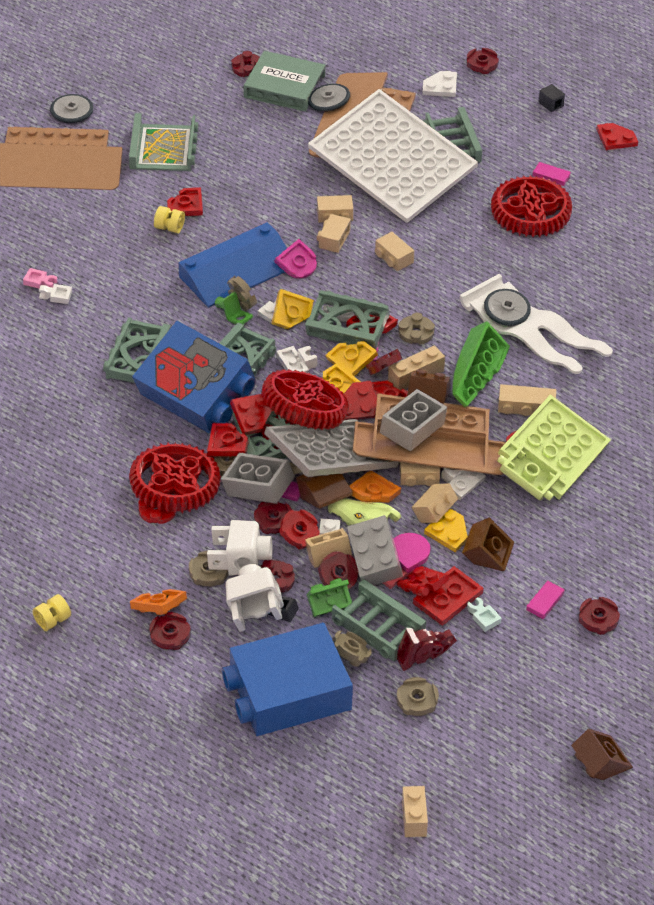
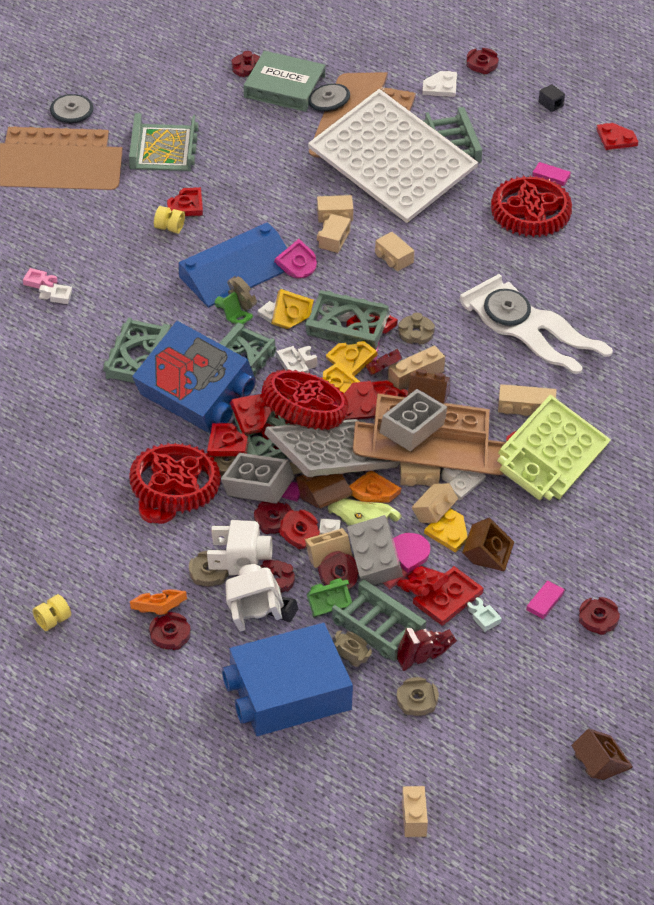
bright green wedge [453,321,510,407] -> none

